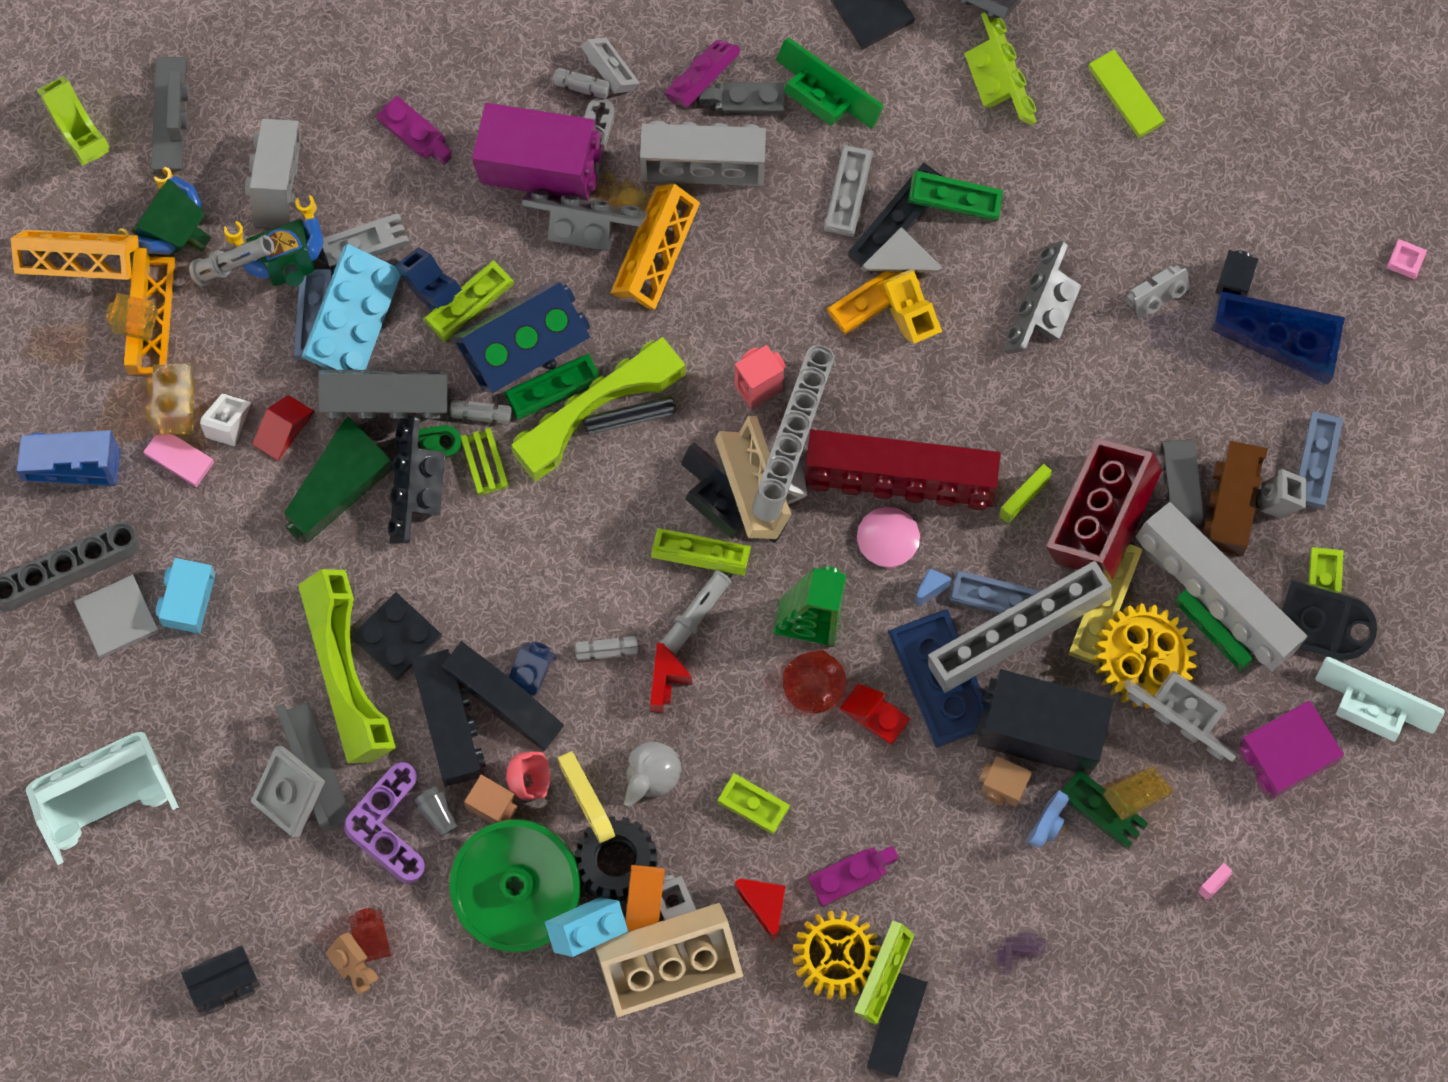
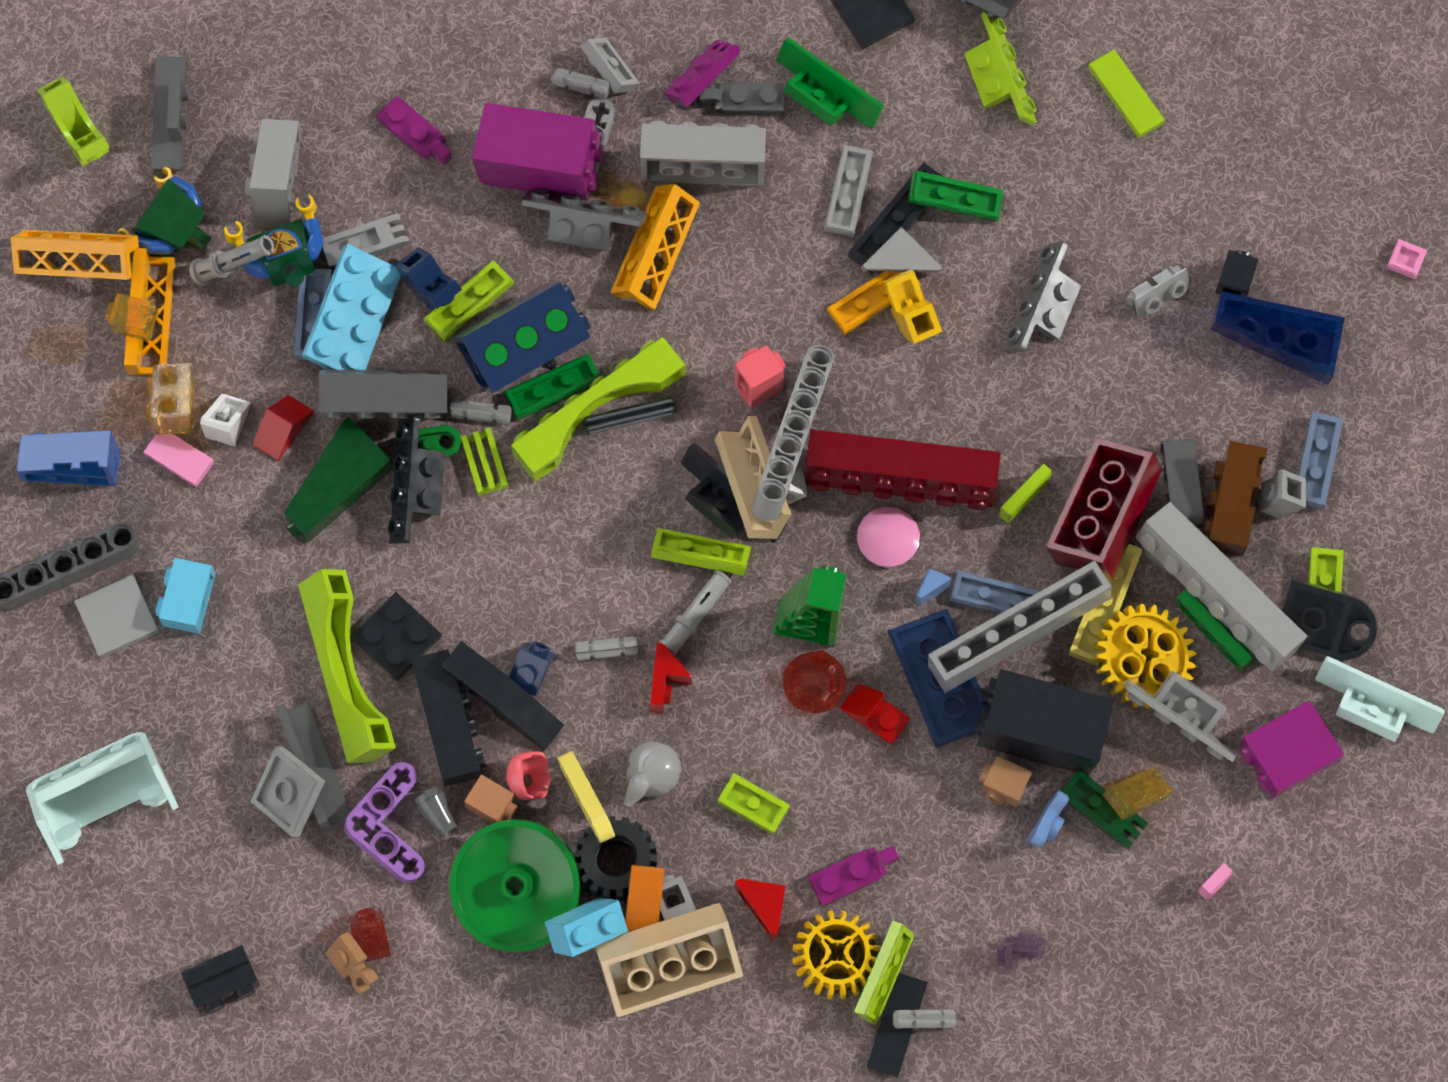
none -> light grey axle [893,1010,956,1028]

